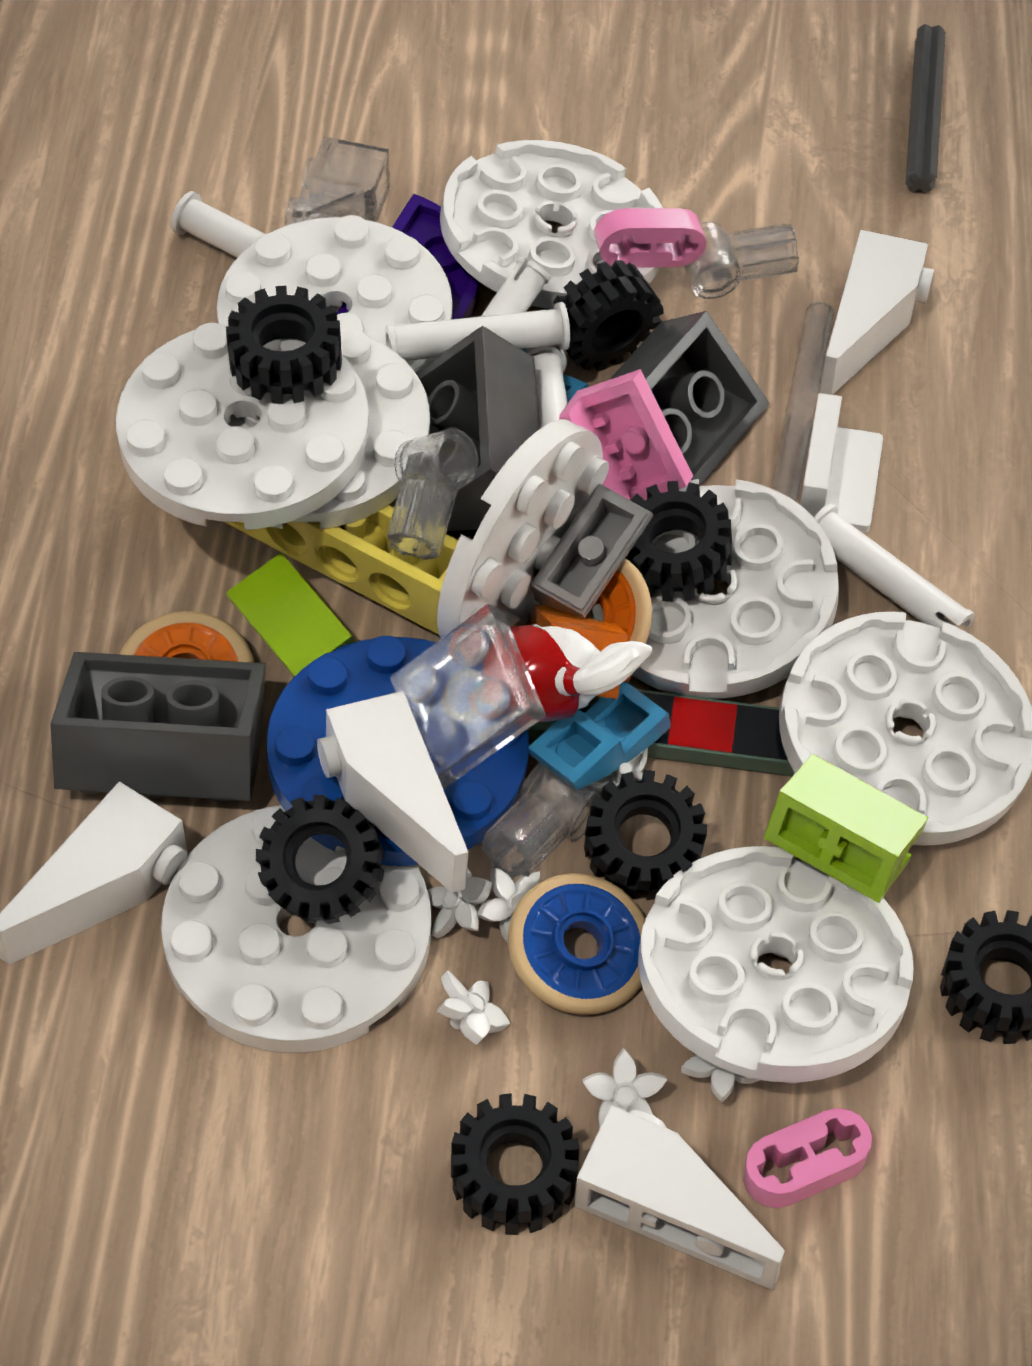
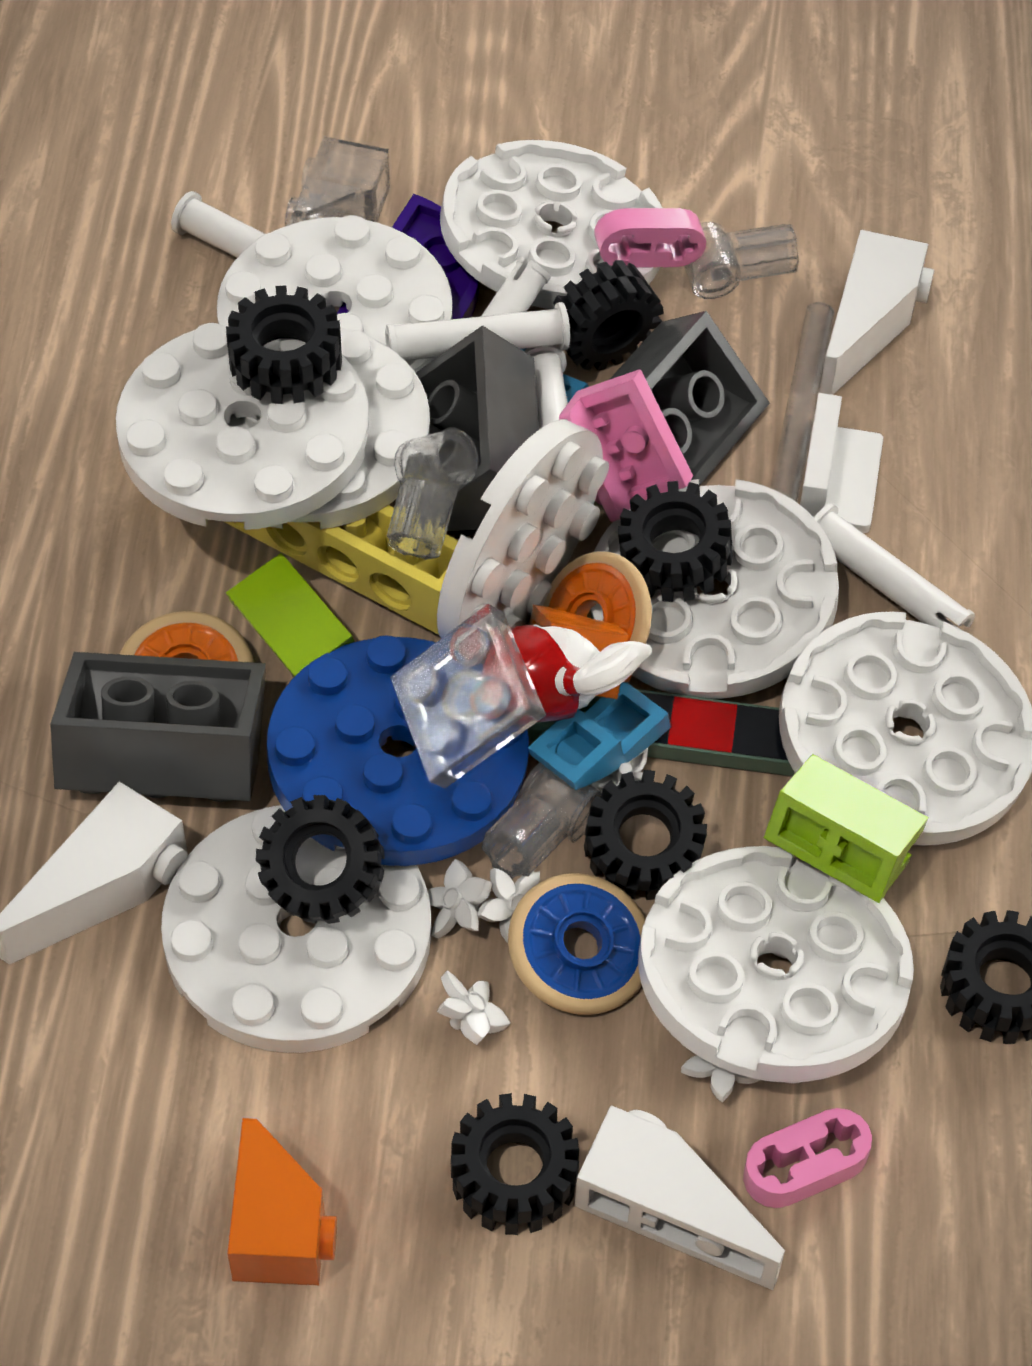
white slope [317,691,468,893] -> none
light grey slope [530,484,653,618] -> none
white plant [582,1048,667,1128] -> none
dark grey axle [905,24,946,193] -> none
none -> orange slope [227,1118,337,1286]

